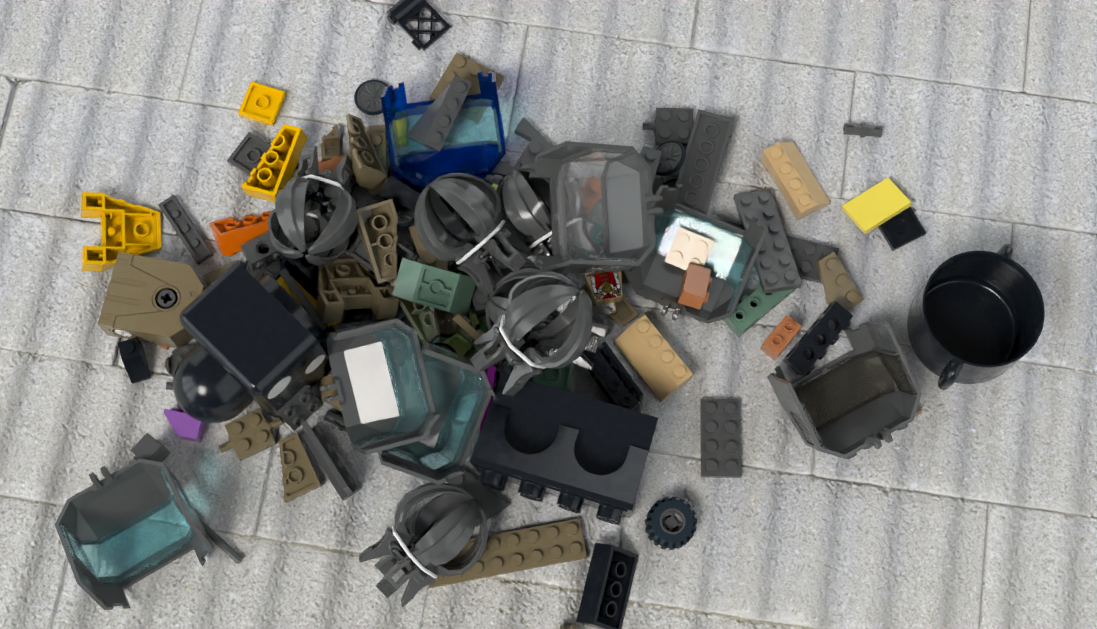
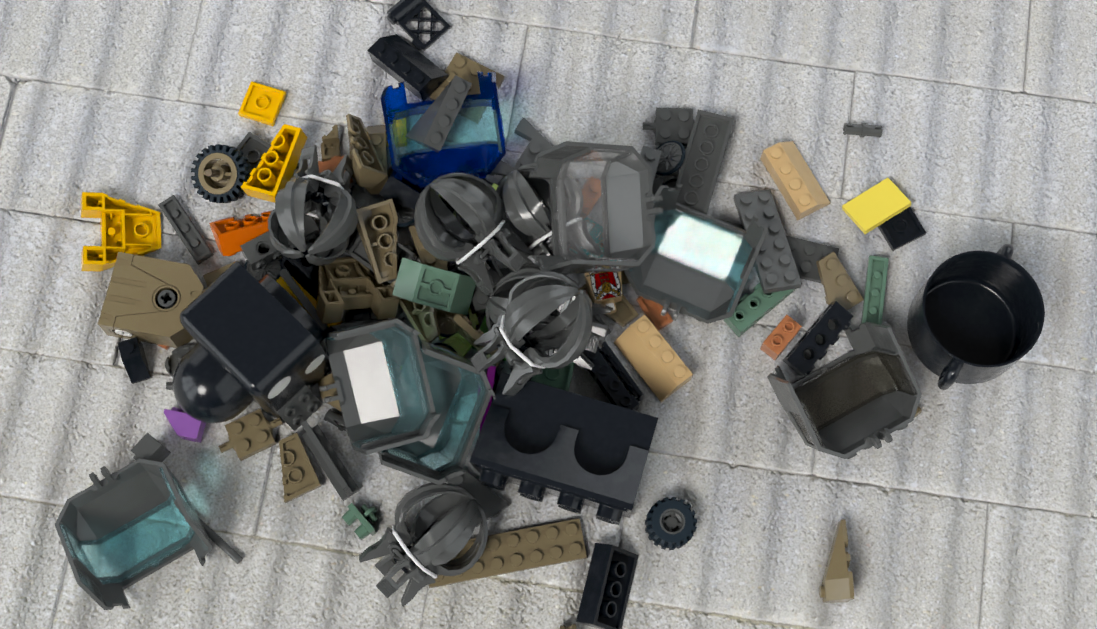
dark grey wheel [354,80,393,115] -> none
plate [665,226,715,270] -> none
nougat brick [678,263,712,310] -> none
dark grey plate [700,399,741,478] -> none
none -> wheel [191,144,251,203]
none -> sand green hips [342,503,377,540]
none -> black slope [367,34,449,102]
none -> nougat tile [636,296,673,331]
none -> dark tan wedge [819,519,854,603]
none -> sand green plate [861,255,889,325]

